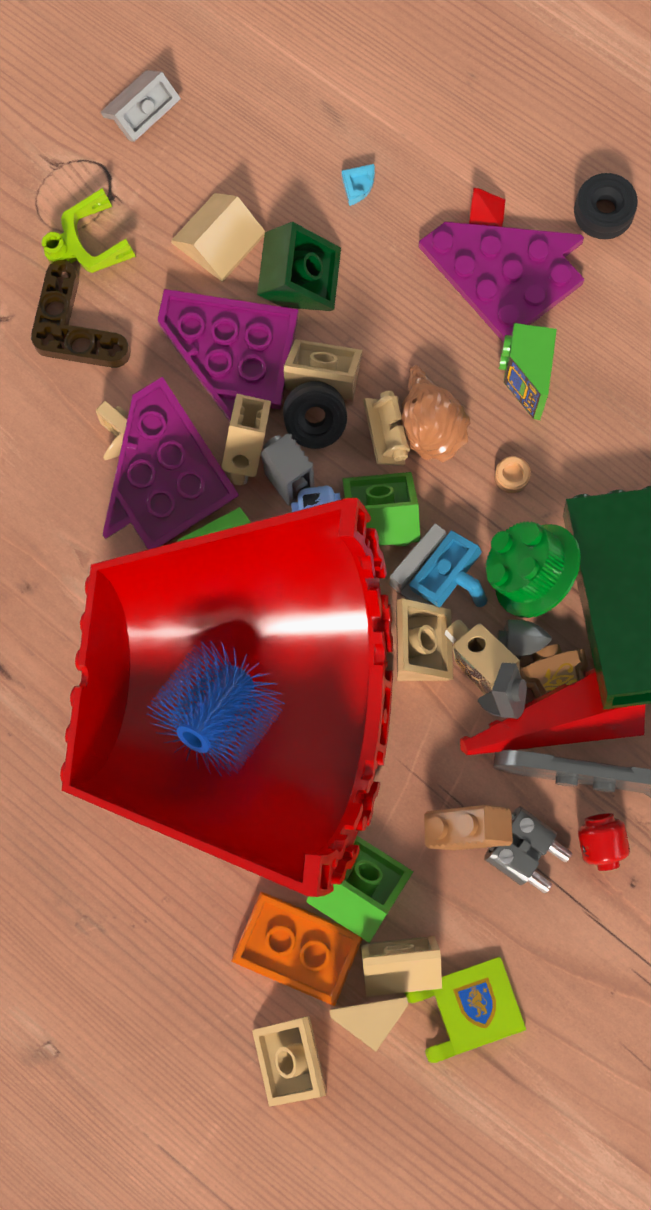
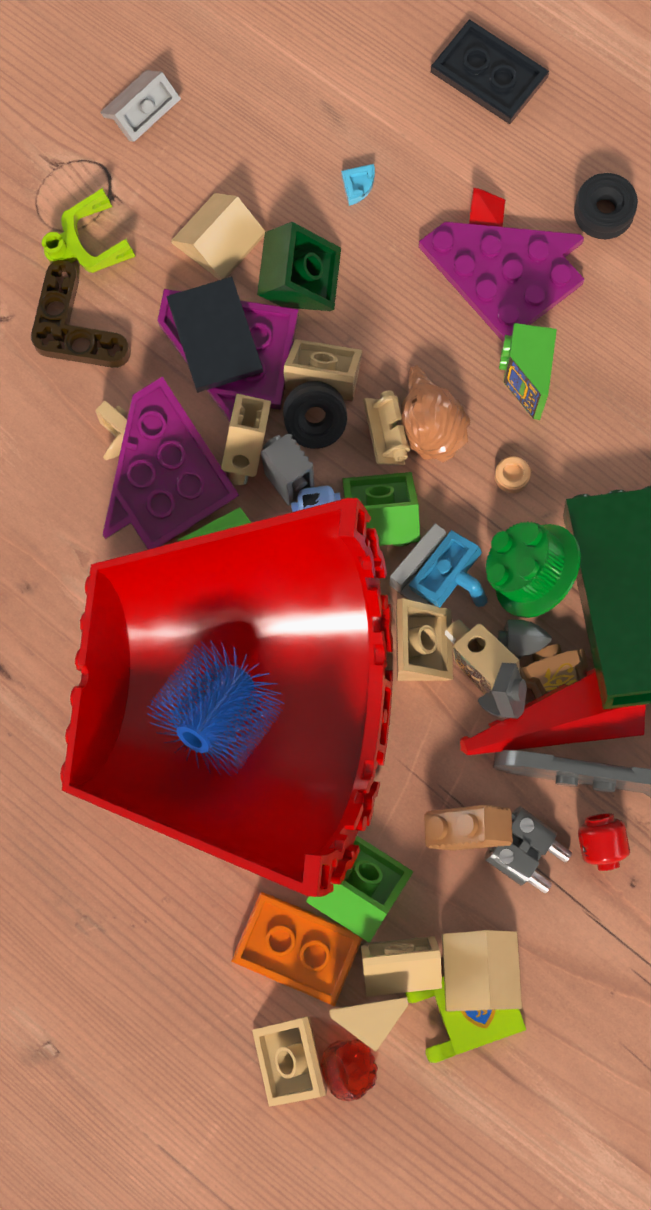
none -> black tile [166,276,263,393]
none -> clear red hair [320,1039,378,1102]
none -> black tile [430,19,549,124]
none -> tan slope [442,930,522,1011]

